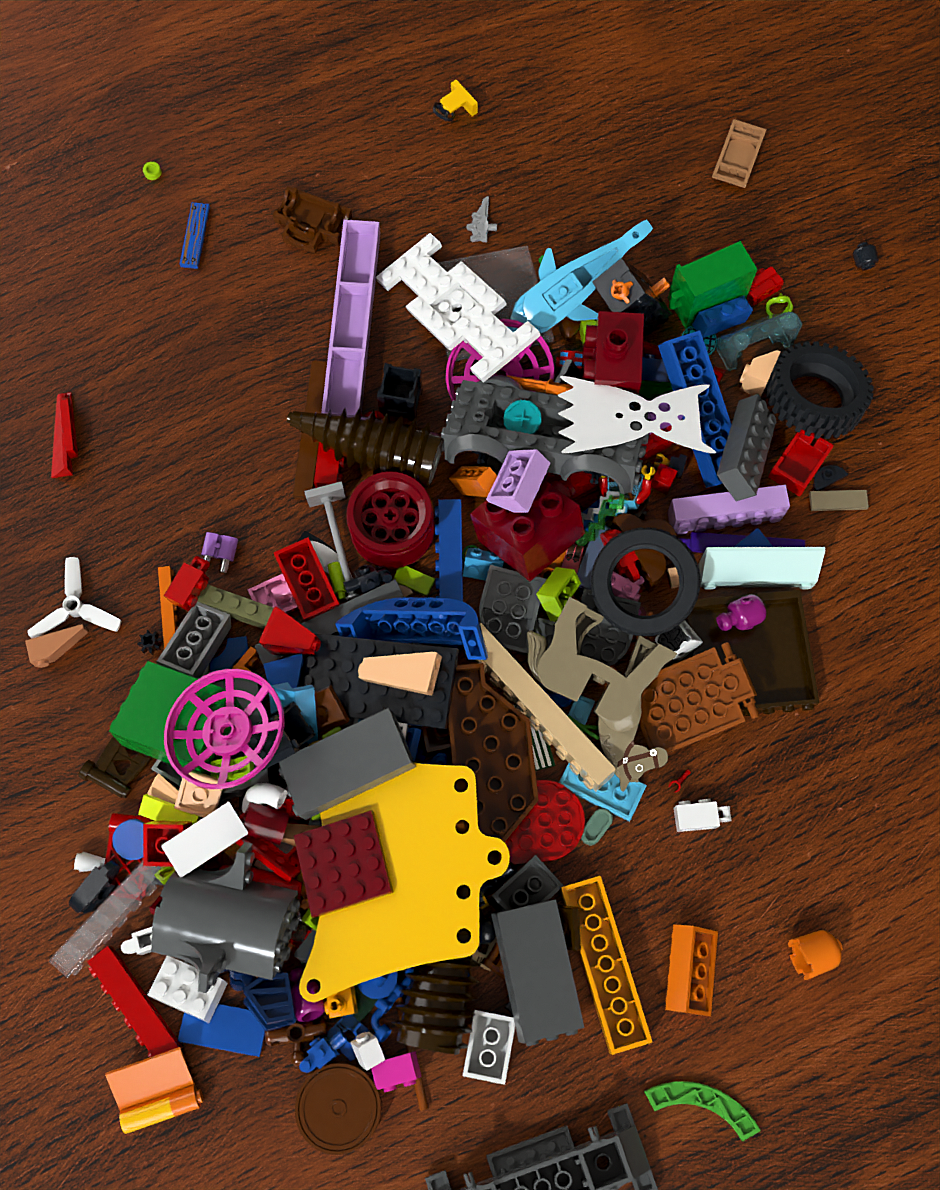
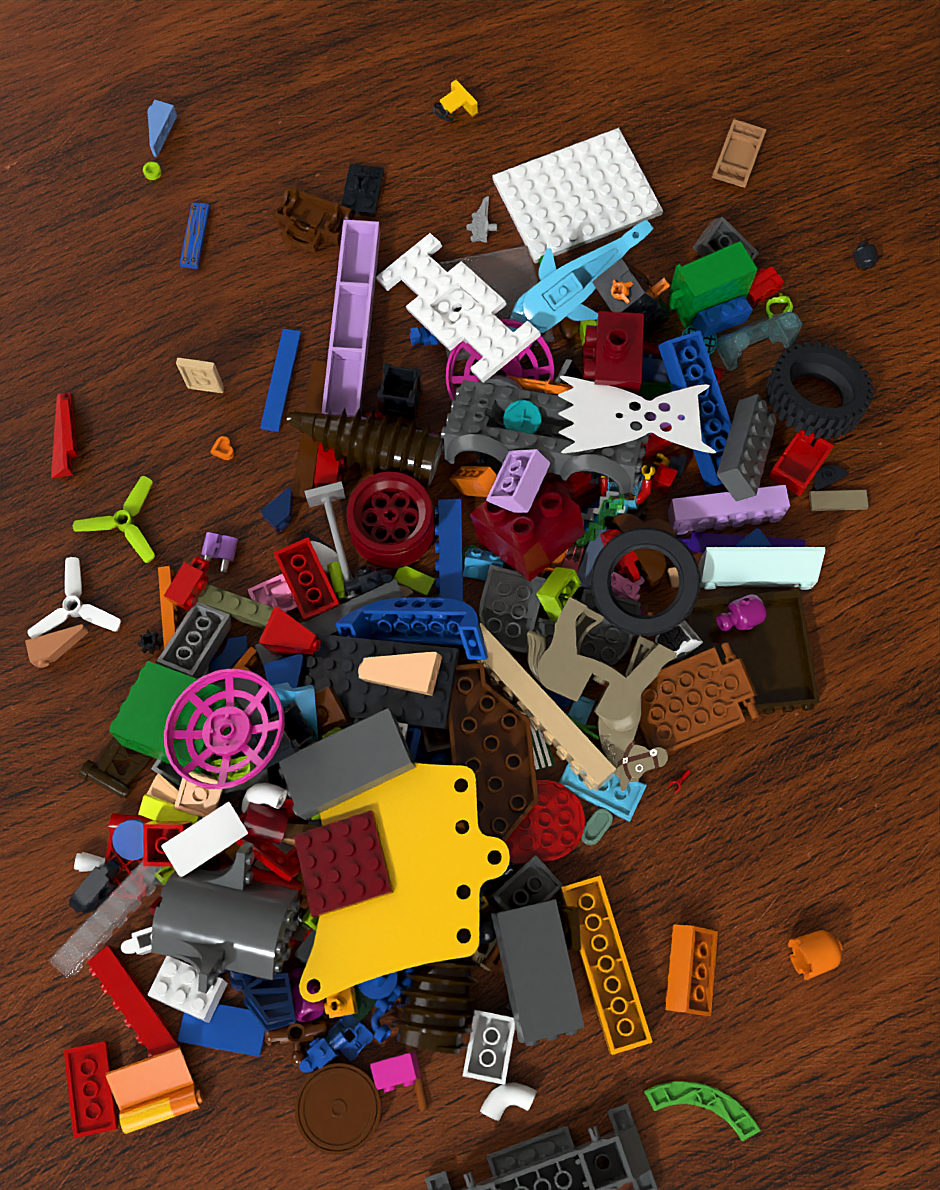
white brick [351,1031,385,1070] -> none
red brick [555,350,583,374] -> none
white brick [674,799,732,832] -> none
light nougat slope [739,350,781,397] -> none
none -> red plate [63,1041,118,1138]
none -> lime piece [73,476,155,563]
none -> medium blue slope [148,100,177,157]
none -> tan tile [176,358,224,393]
none -> orange tile [210,436,234,460]
none -> blue tile [260,329,301,432]
none -> dark blue slope [260,487,293,533]
none -> black plate [341,164,384,217]
none -> blue piece [409,327,440,346]
none -> white cylinder [480,1082,537,1121]
none -> white plate [493,128,663,264]
none -> dark grey slope [692,217,759,261]

